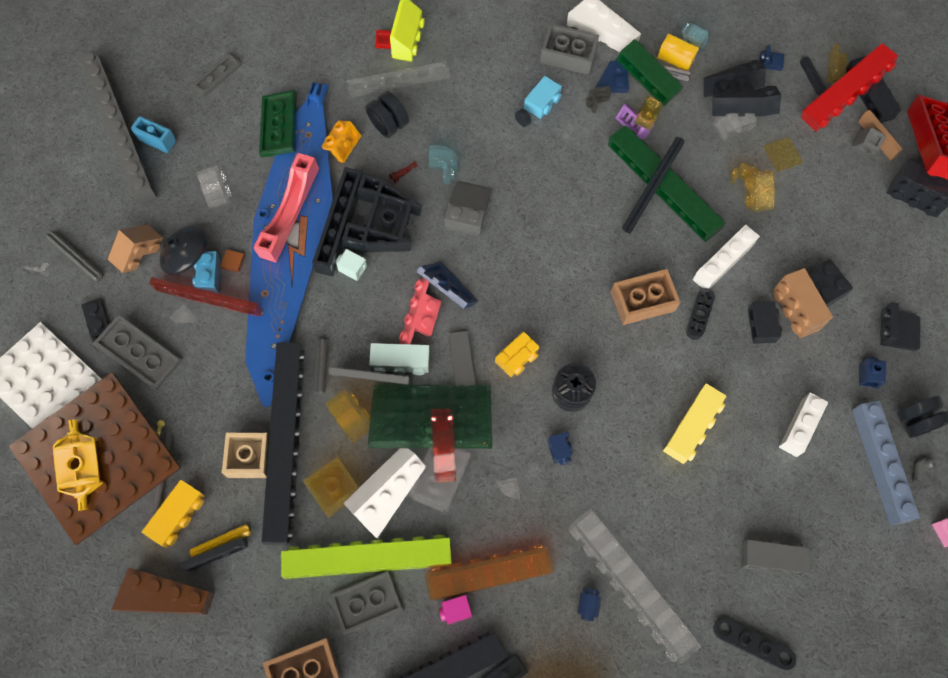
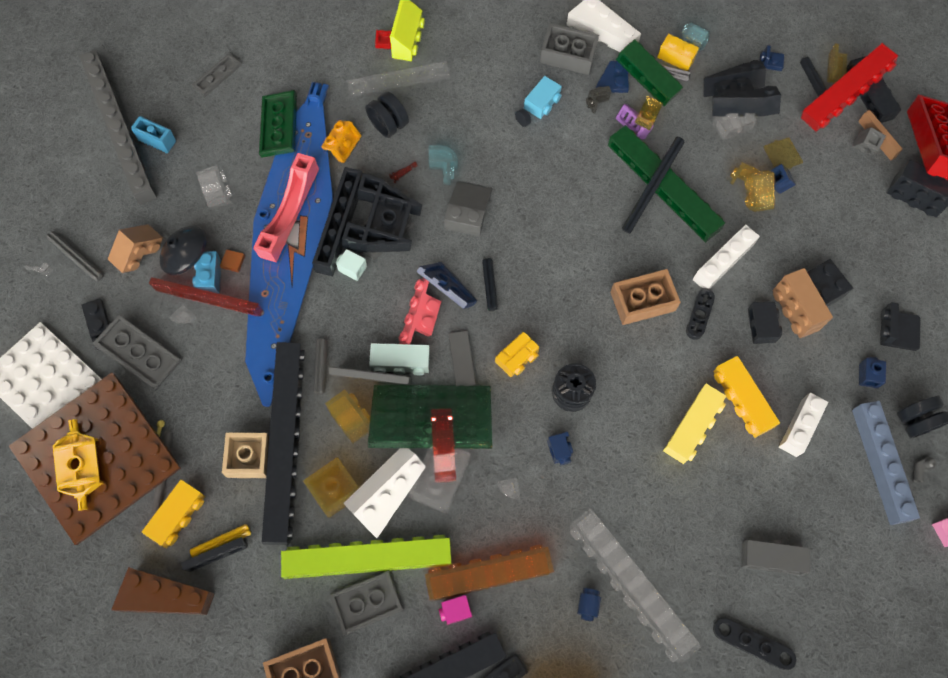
none -> black axle [482,258,498,311]
none -> yellow brick [713,356,780,438]
none -> dark blue brick [765,164,796,194]

